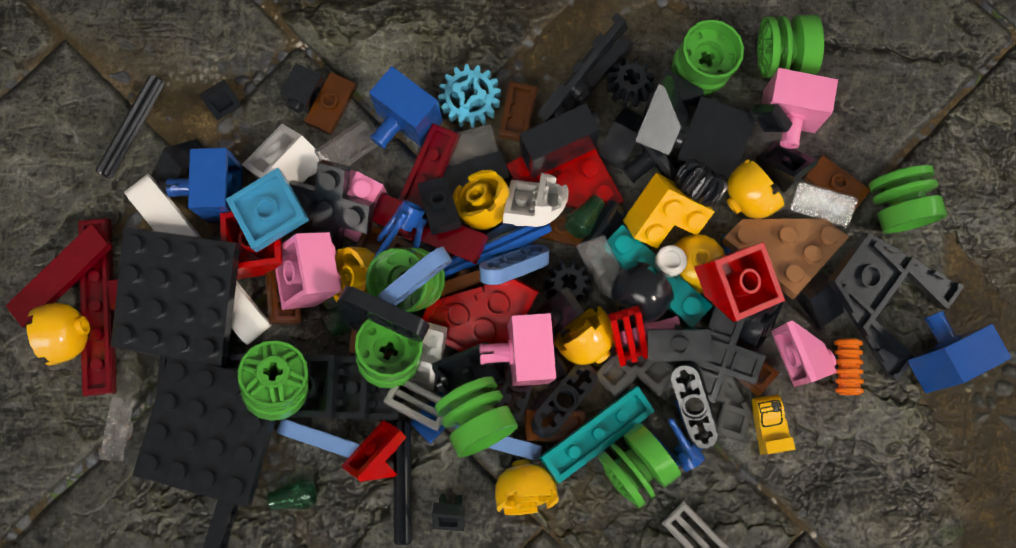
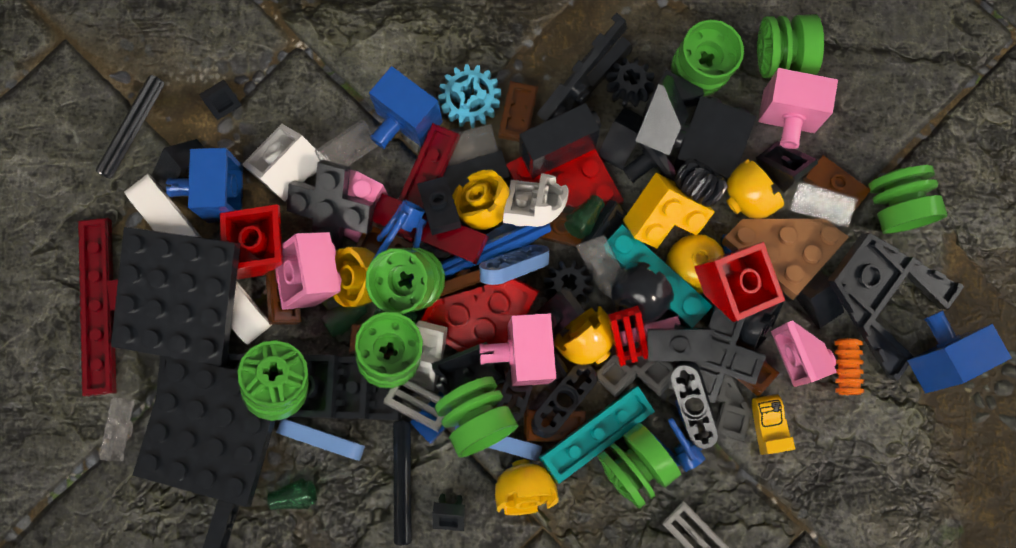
dark red tile [5,224,114,328] -> none
yellow cylinder [27,303,90,366] -> none
dark azure plate [226,168,309,252] -> none
black brick [280,63,325,113] -> none
reddish brown plate [305,72,357,136] -> none
black beam [337,286,430,342] -> none
red slope [341,420,406,482] -> none
medium blue beam [377,246,452,306] -> none
white tile [655,245,687,277] -> none
black tile [750,104,793,132] -> none

